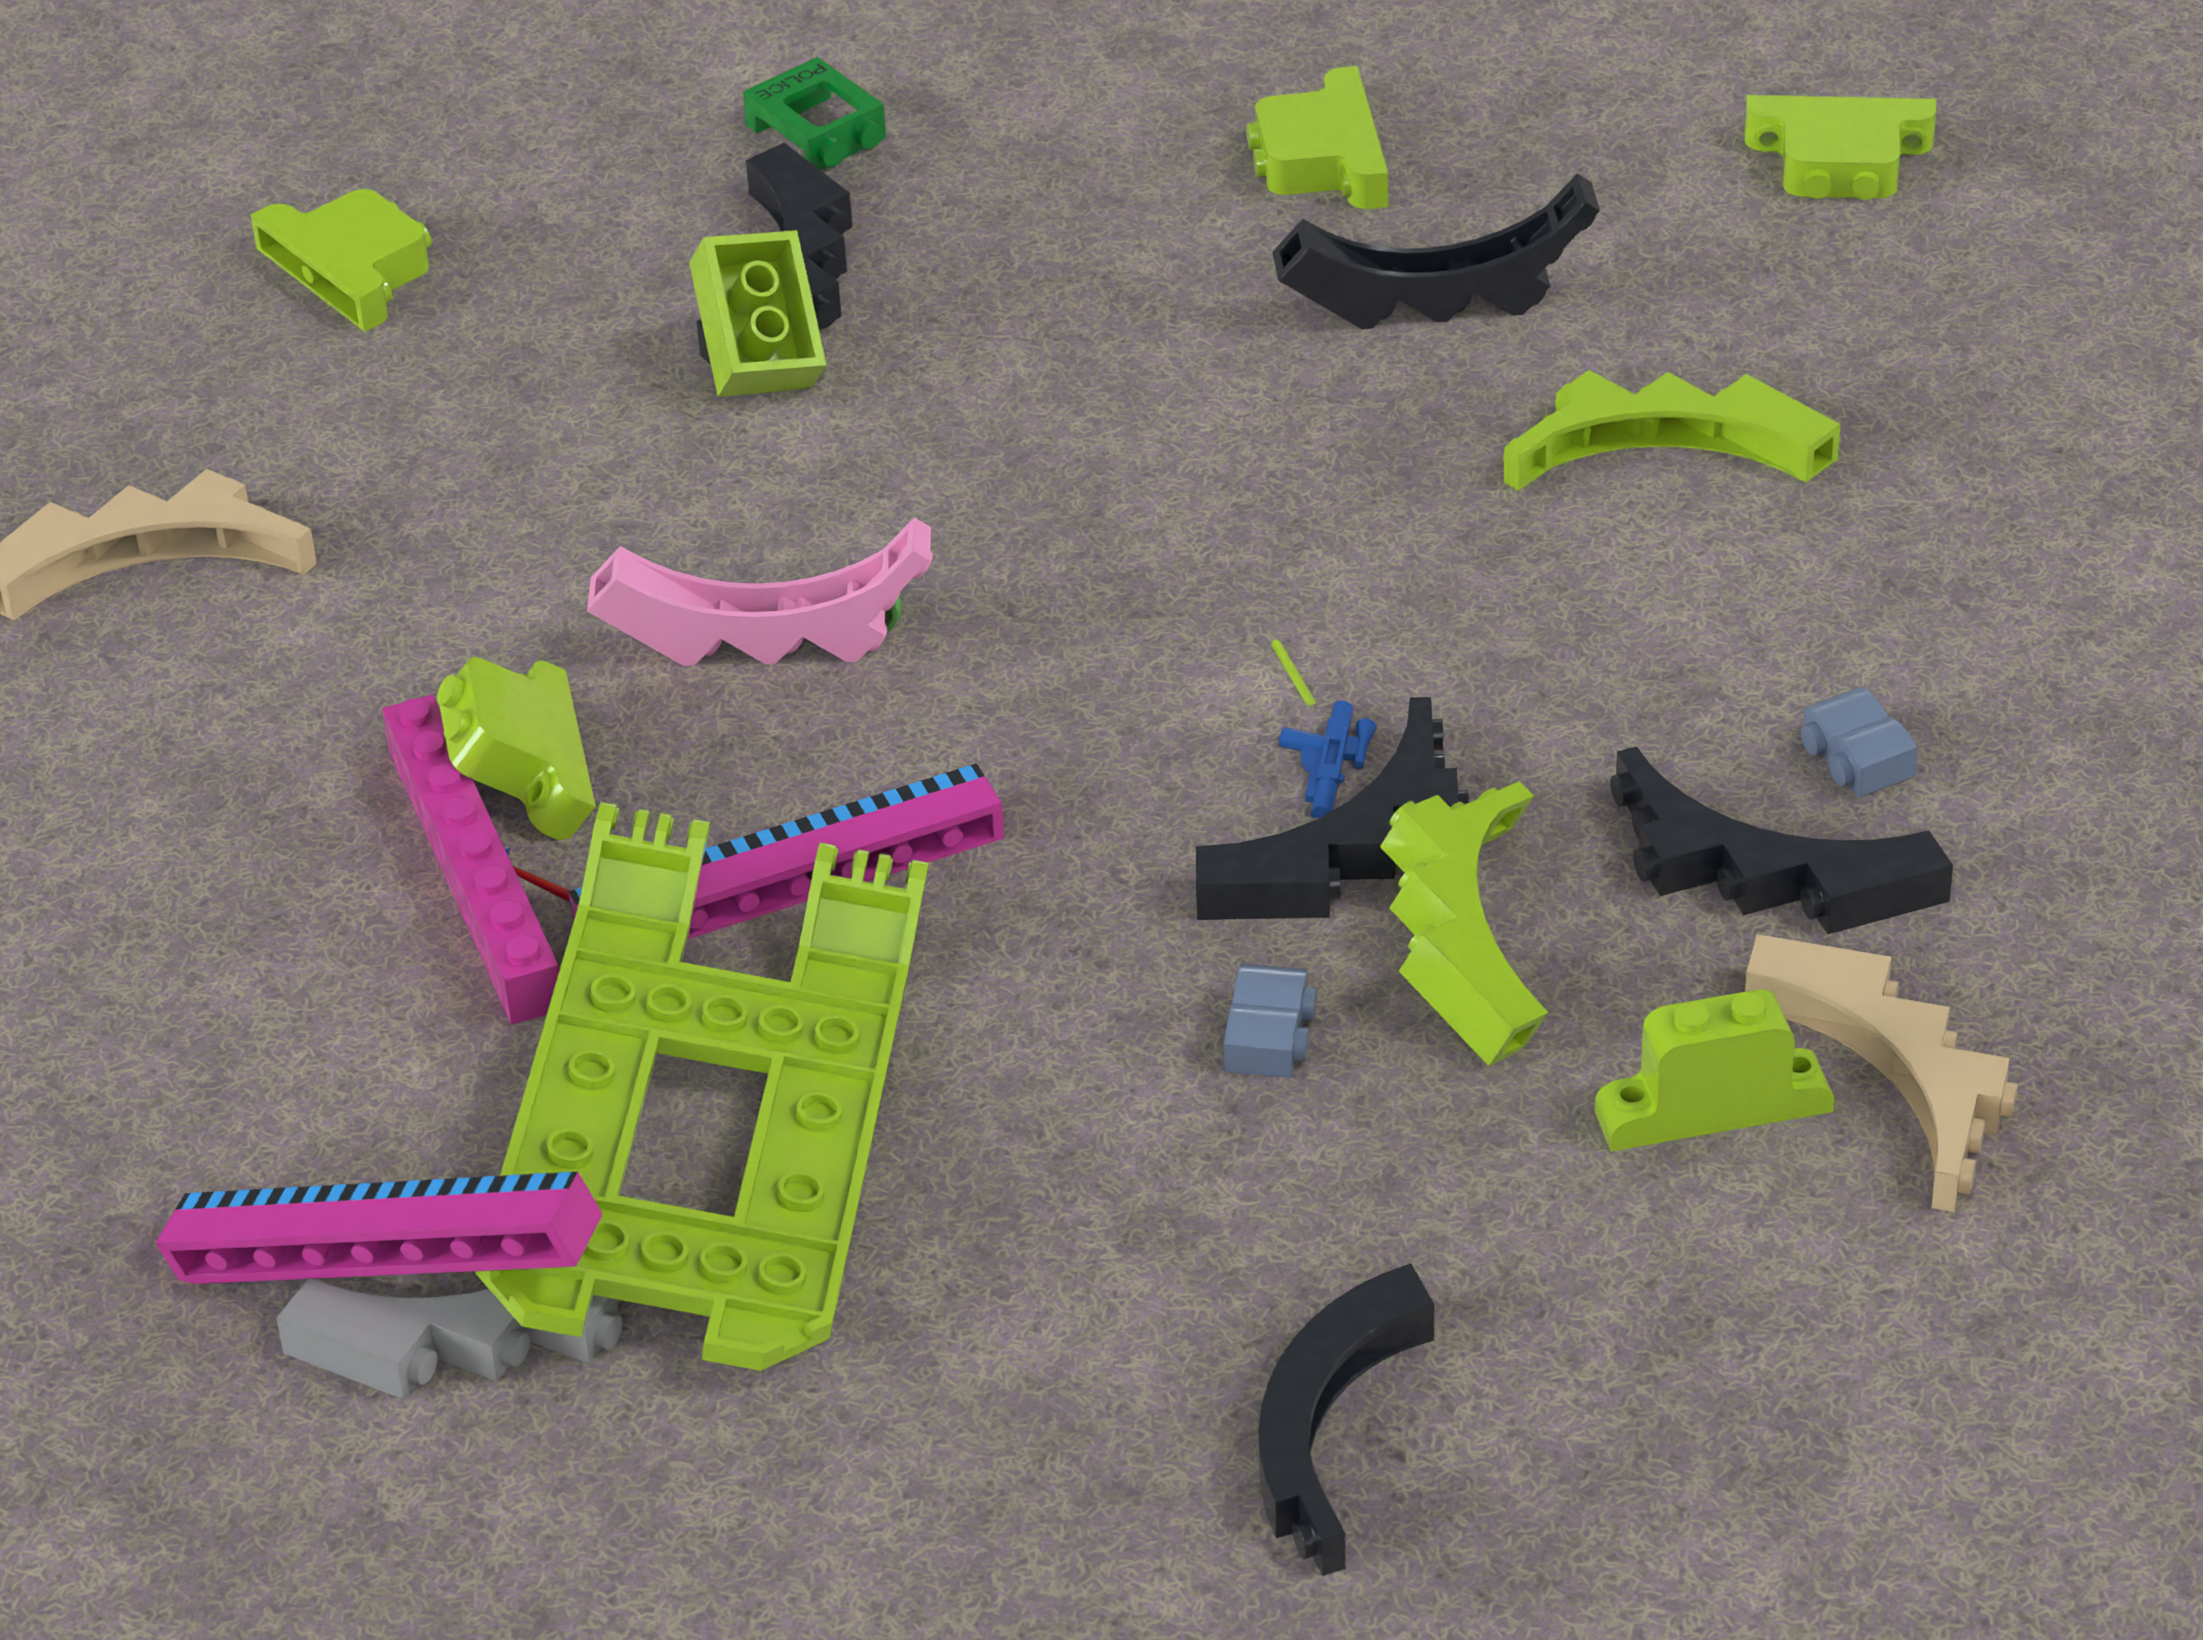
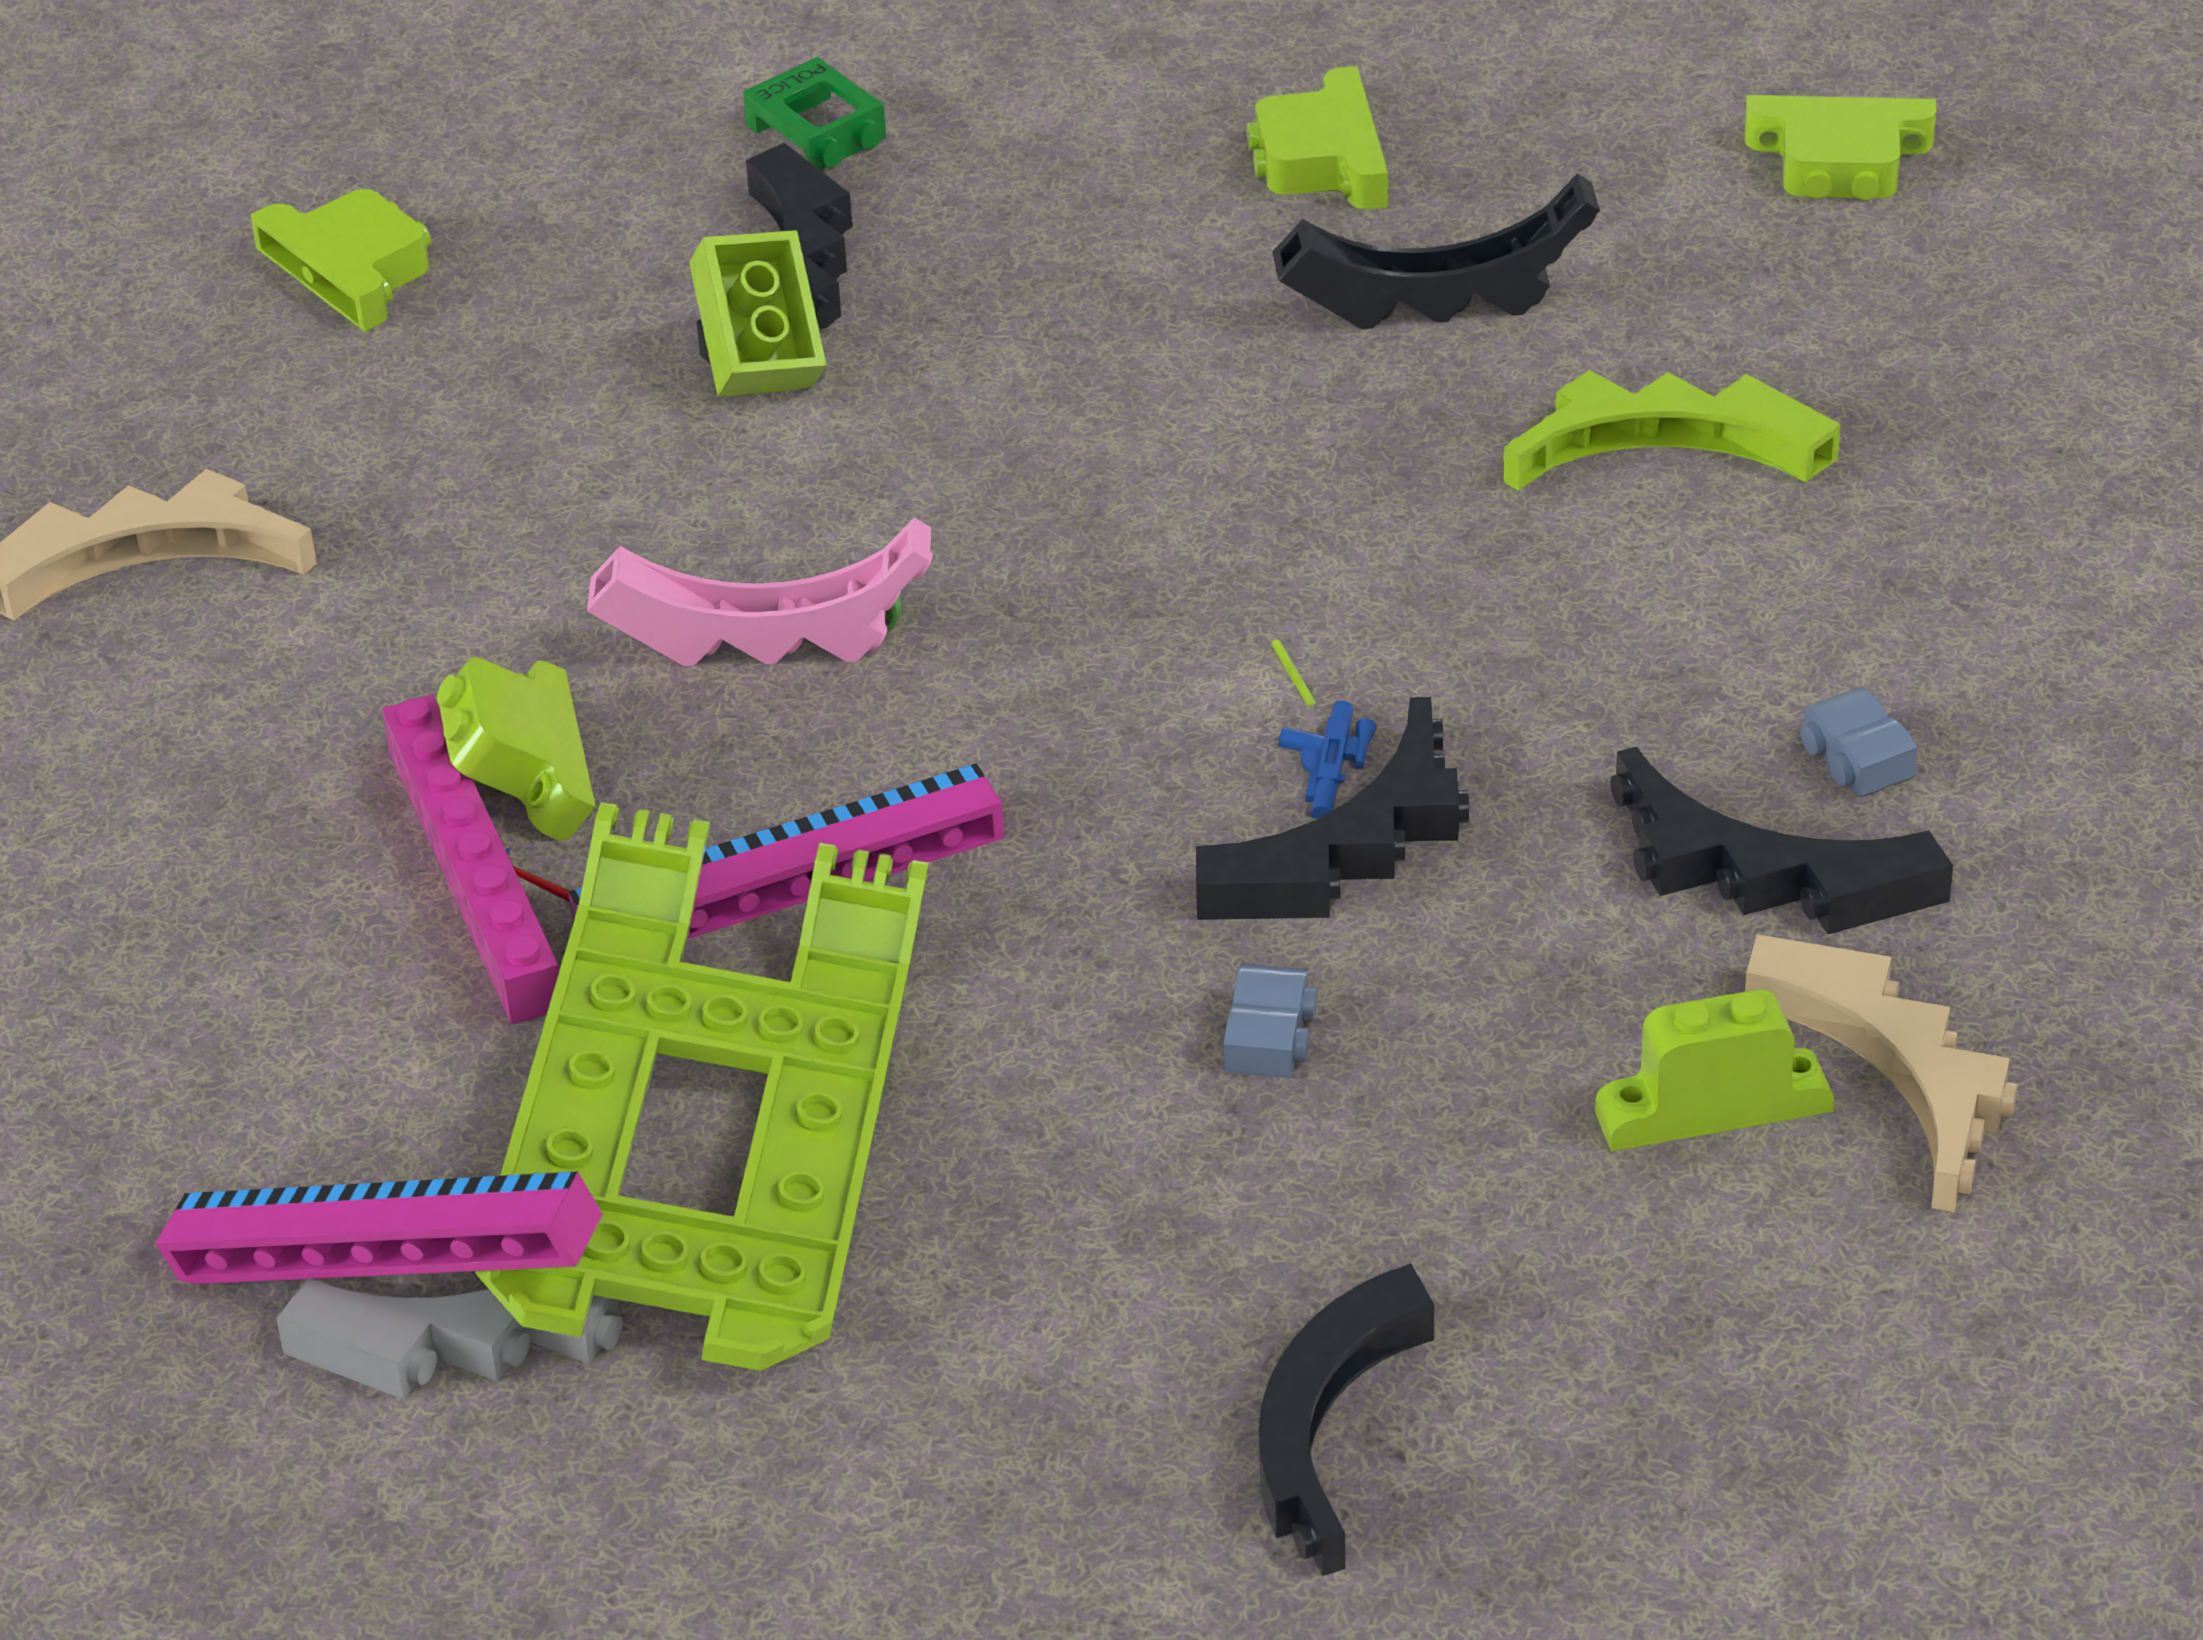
lime arch [1380,781,1549,1066] -> none

